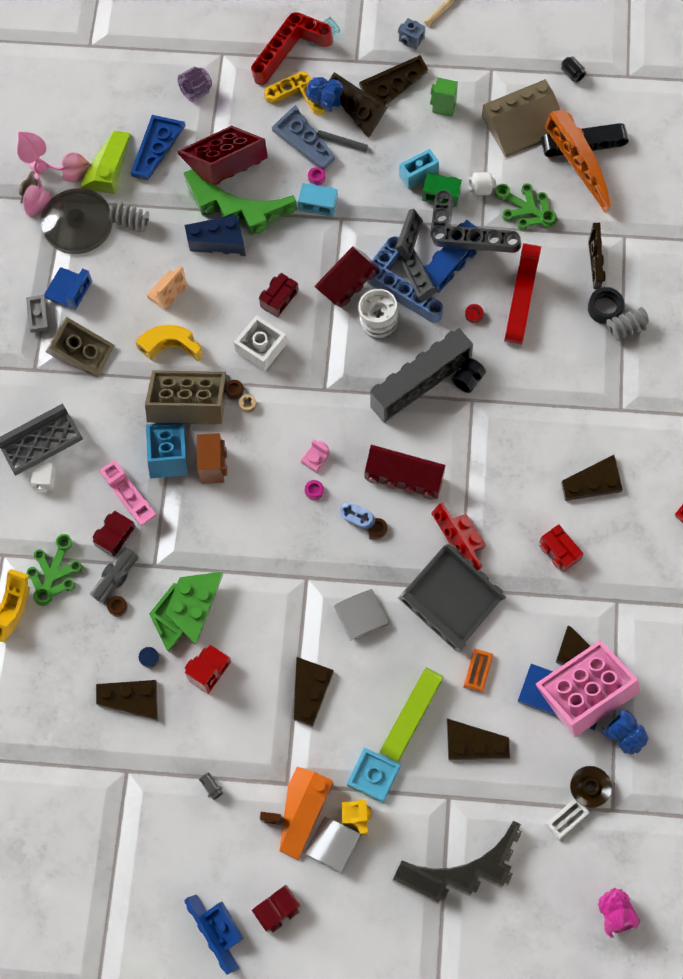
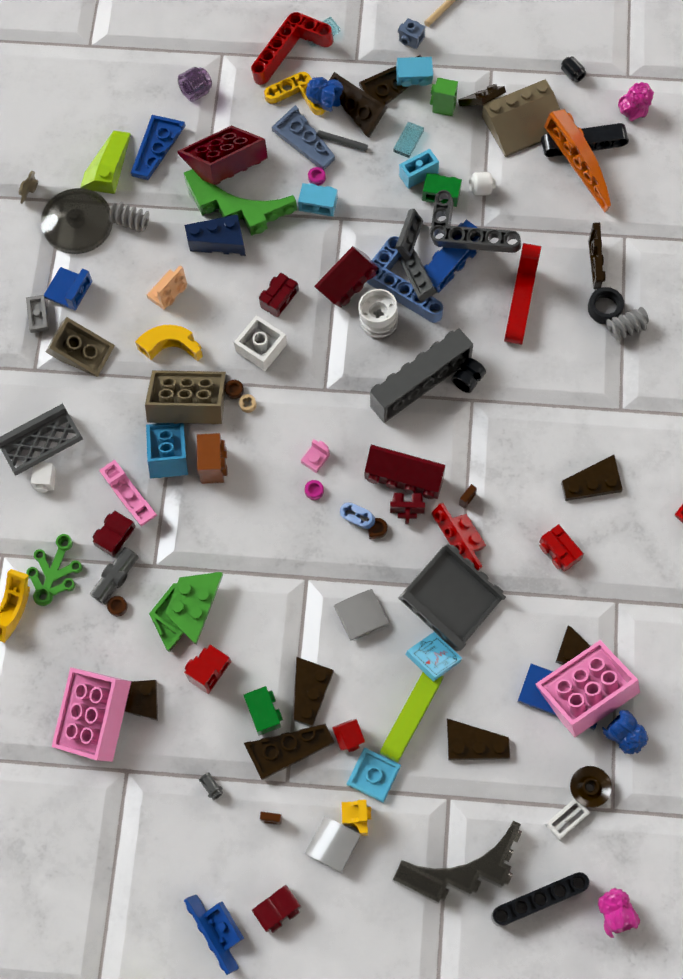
bright pink plant [17,132,90,216] -> none
dark blue tile [138,647,159,668] -> none
orange wedge [279,767,334,860] -> none
orange tile [463,648,493,693] -> none
red tile [465,304,484,323] -> none
bright green plant [495,183,557,230] -> none
none -> bright pink slope [52,667,131,762]
none -> green brick [244,686,283,736]
none -> dark brown wing [244,724,335,780]
none -> red brick [332,719,365,752]
none -> dark red hips [390,493,425,524]
none -> clear light blue tile [393,122,424,158]
none -> medium azure brick [396,57,433,87]
none -> medium azure tile [405,632,462,682]
none -> dark brown wing [458,84,506,106]
none -> reddish brown tile [459,484,477,508]
none -> black beam [491,872,589,927]
none -> dark pink hair [618,82,654,121]

